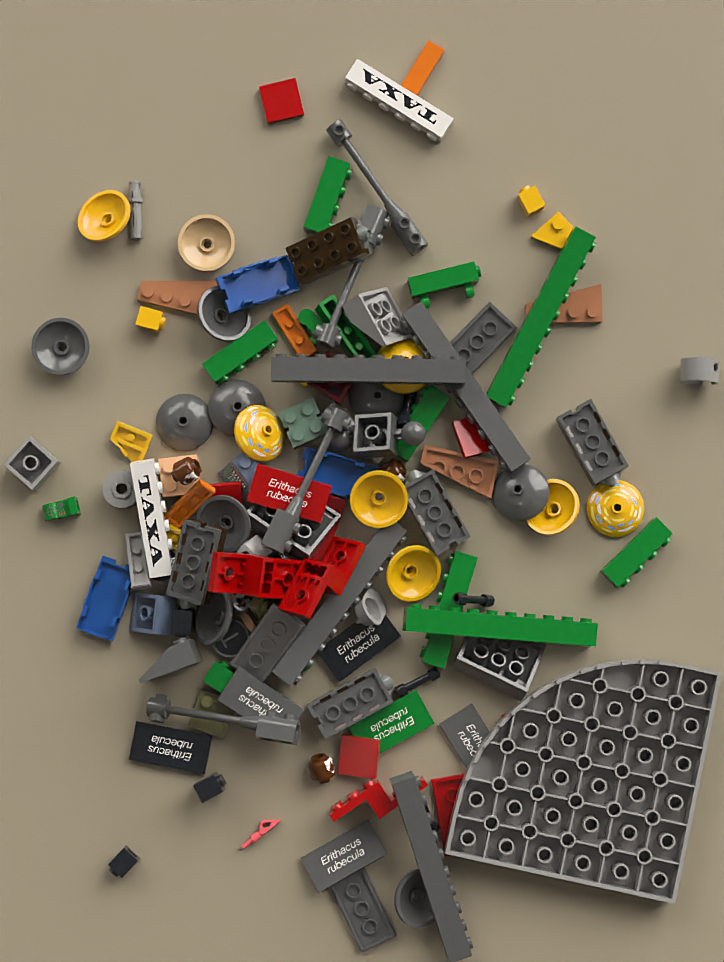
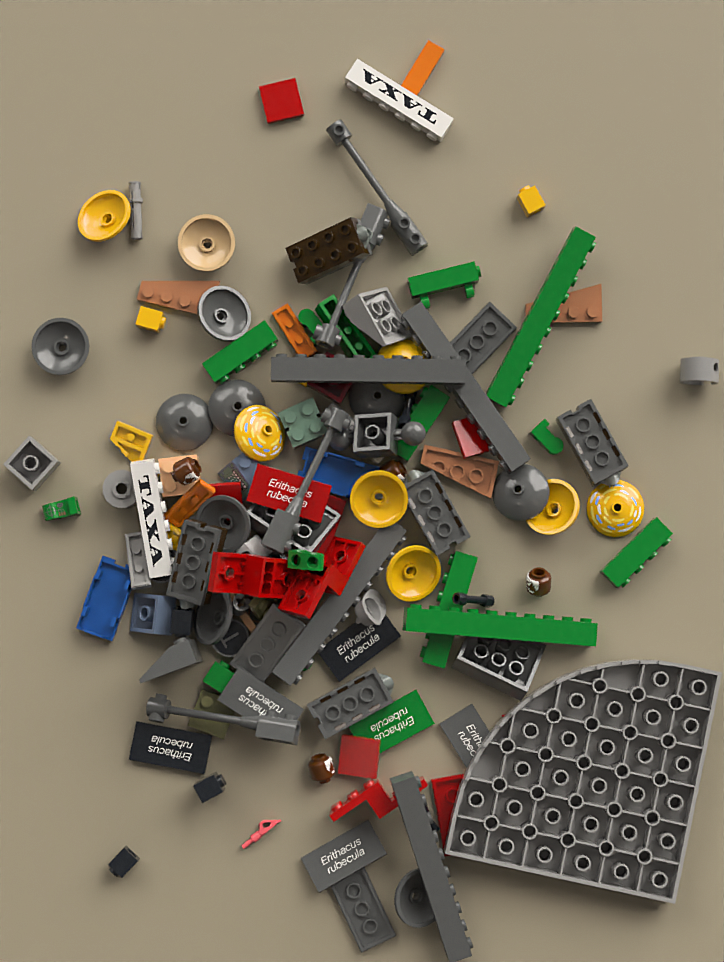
blue piece [215,255,300,314] -> none
green brick [303,156,352,234] -> none
black bar [394,666,441,698] -> none
yellow wing [531,211,573,250] -> none
none -> green leg [287,549,324,571]
none -> reddish brown head [526,567,552,597]
none -> green leg [529,419,564,455]

